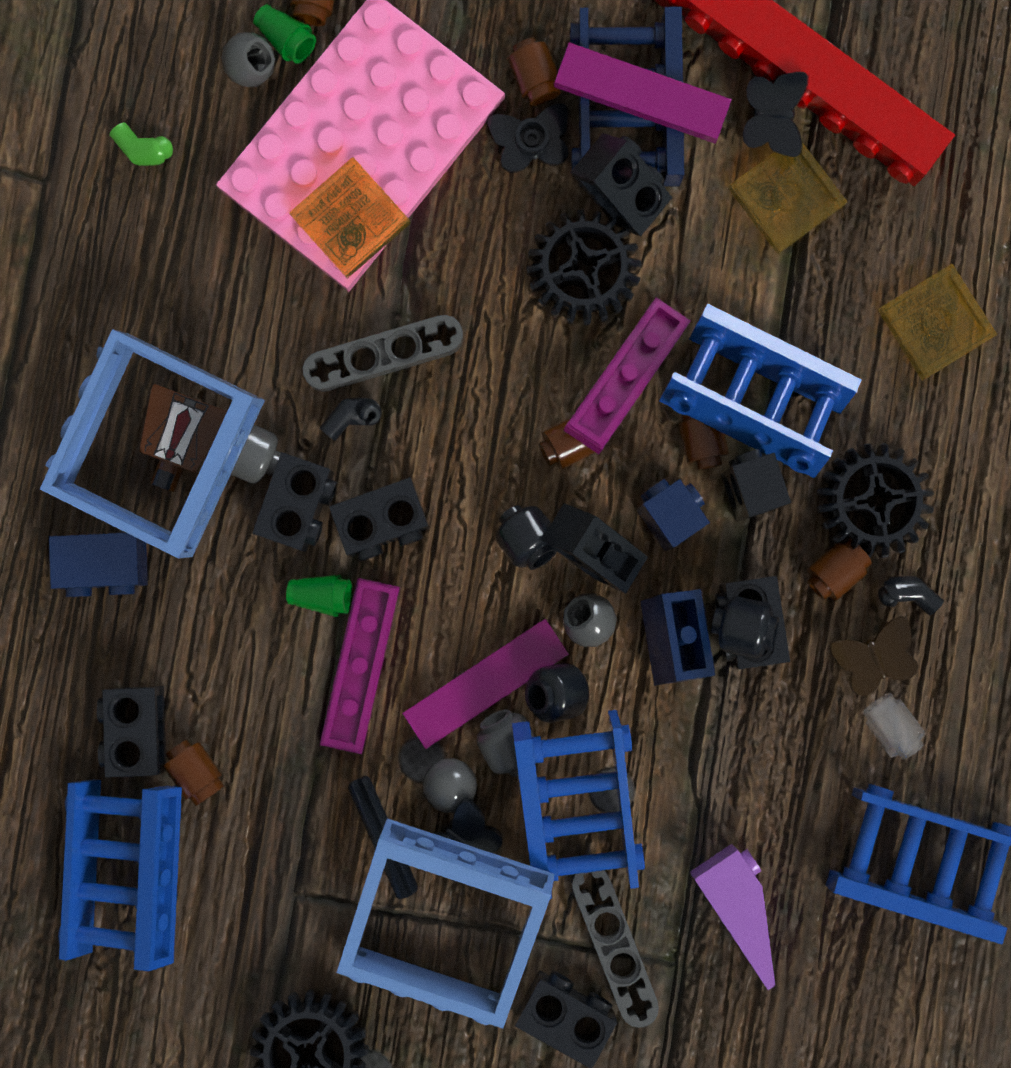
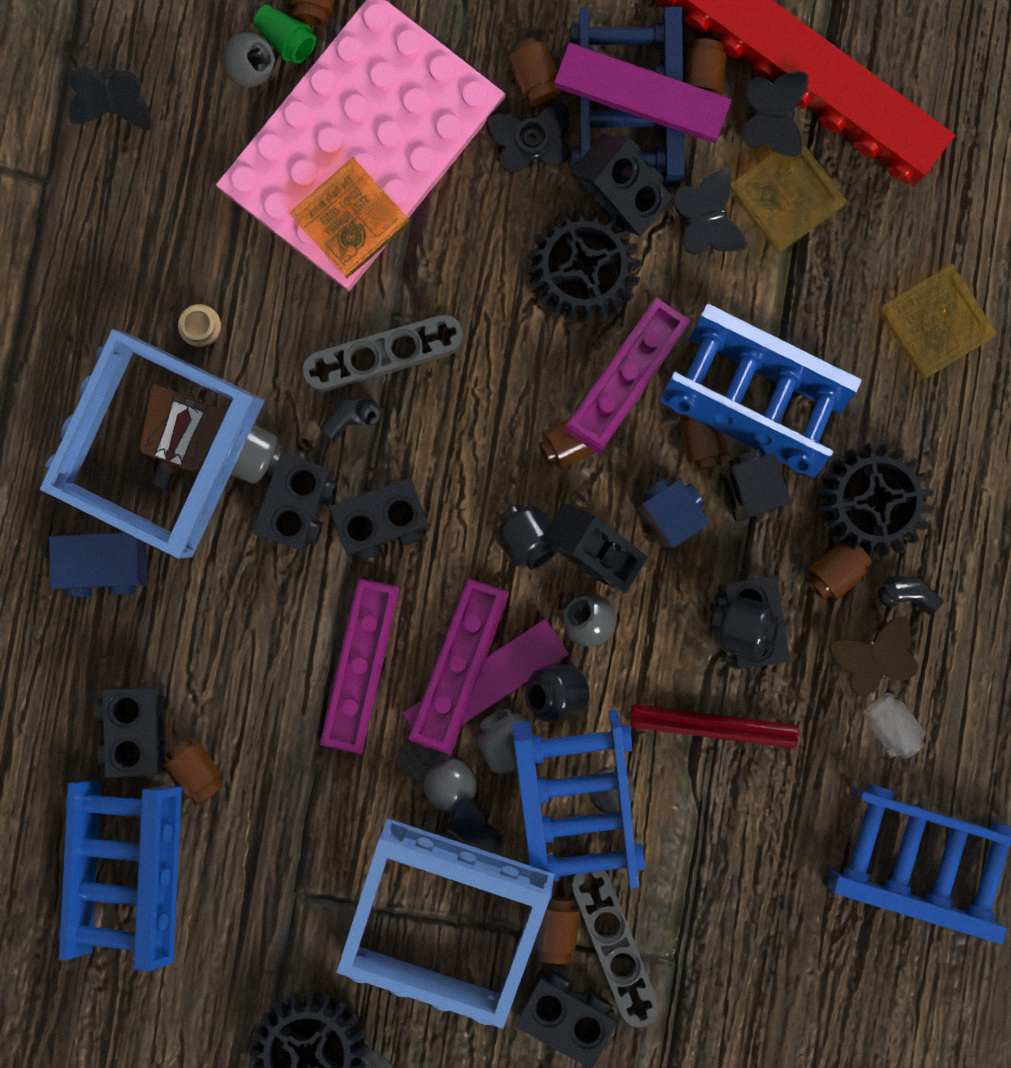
bright green arm [110,122,173,166] -> none
green cone [286,575,352,617] -> none
black axle [348,776,418,899] -> none
dark blue brick [640,589,716,686] -> none
medium lavender slope [689,844,775,990] -> none
none -> black animal [70,67,152,130]
none -> tan plate [178,304,221,347]
none -> magenta tile [408,578,509,755]
none -> reddish brown brick [533,896,580,964]
none -> dark red axle [629,704,799,748]
none -> black animal [673,169,748,255]
none -> reddish brown brick [683,39,727,96]

